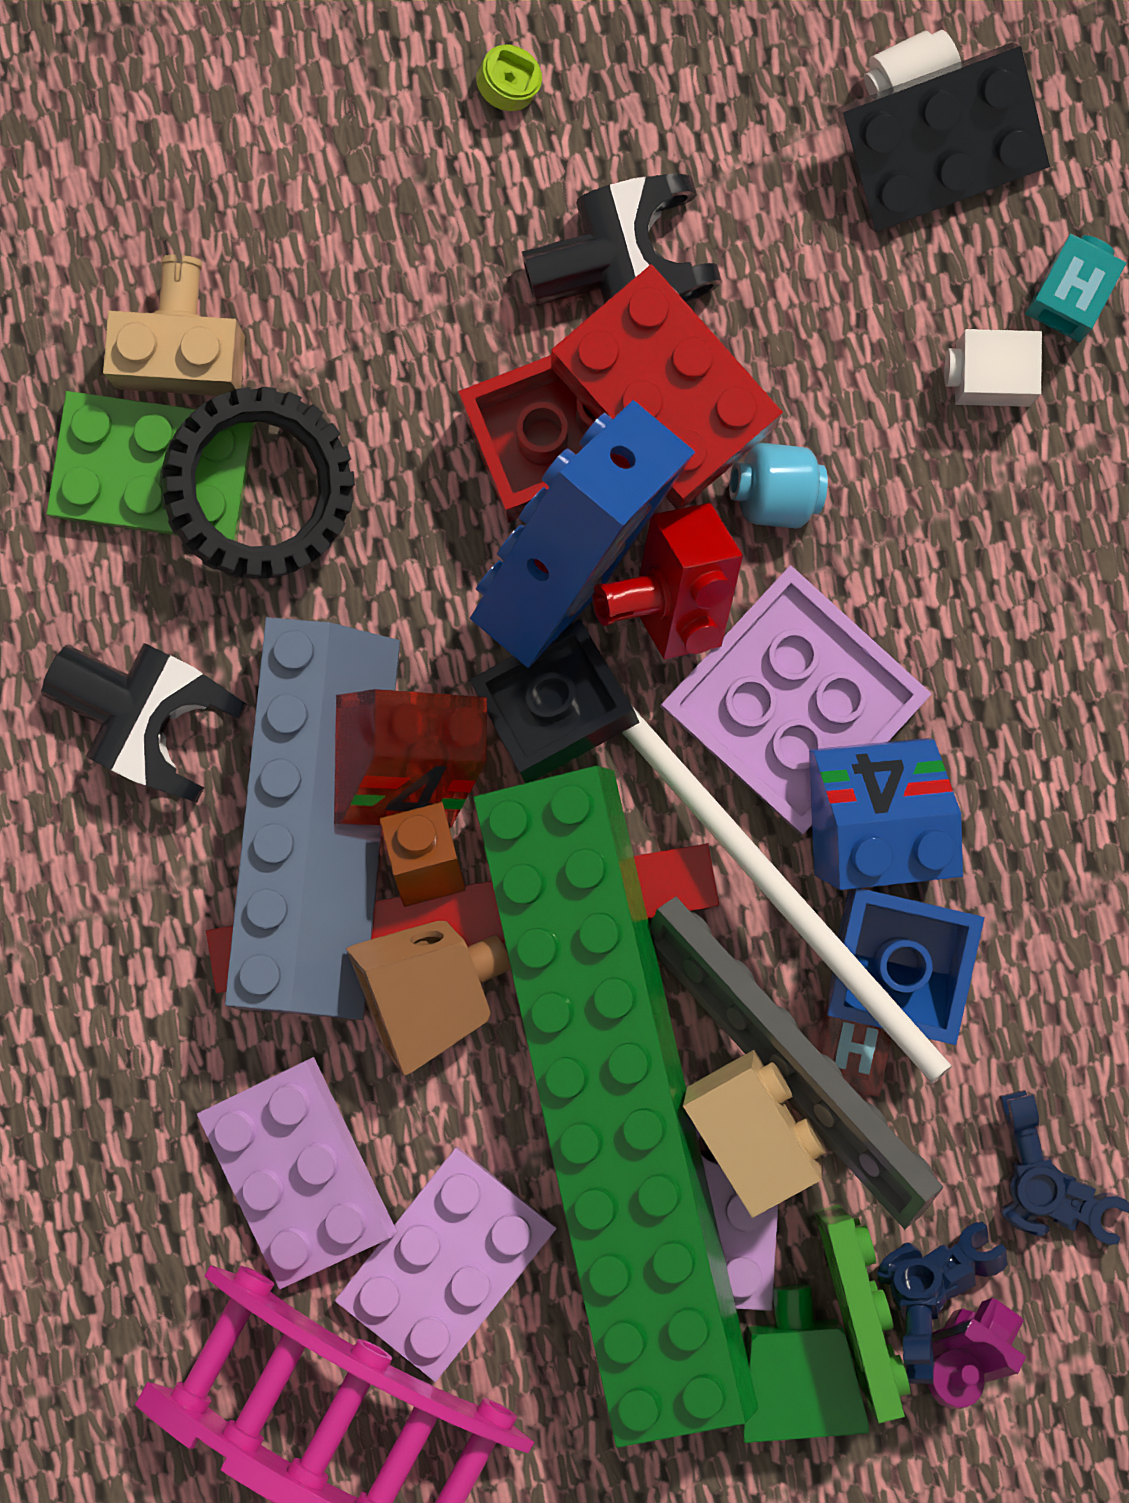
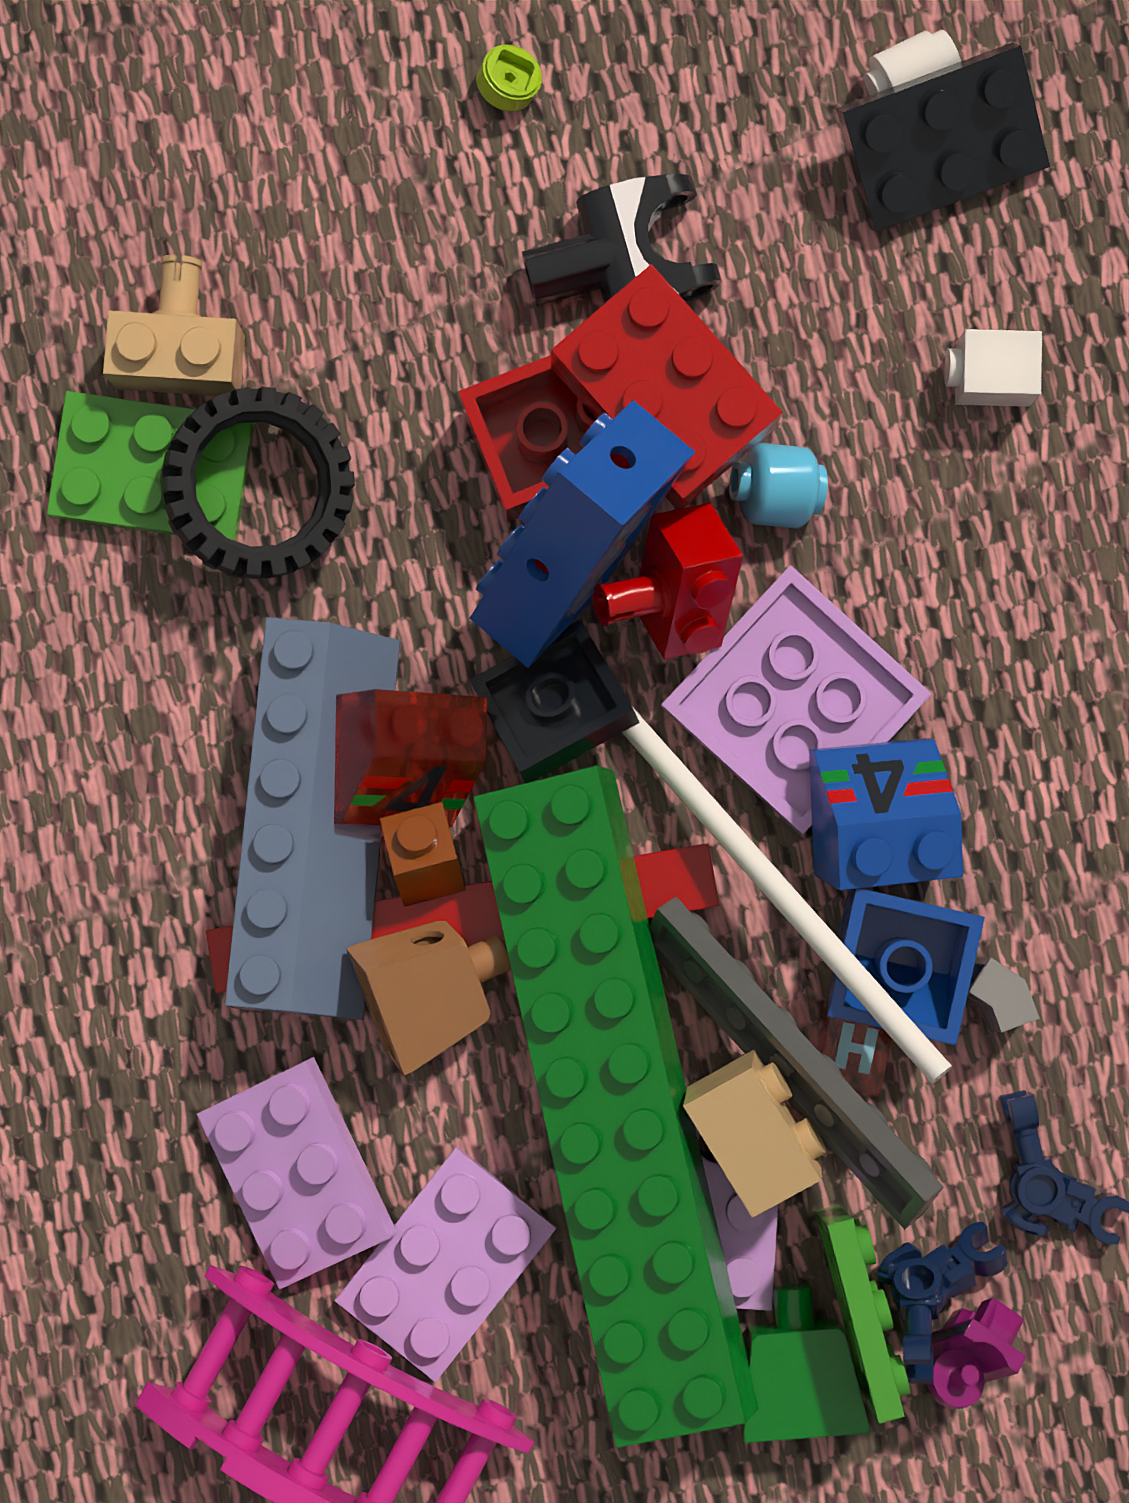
black connector [41,643,247,803] -> none
teal brick [1025,233,1127,343] -> none
none -> light grey piece [967,957,1040,1033]

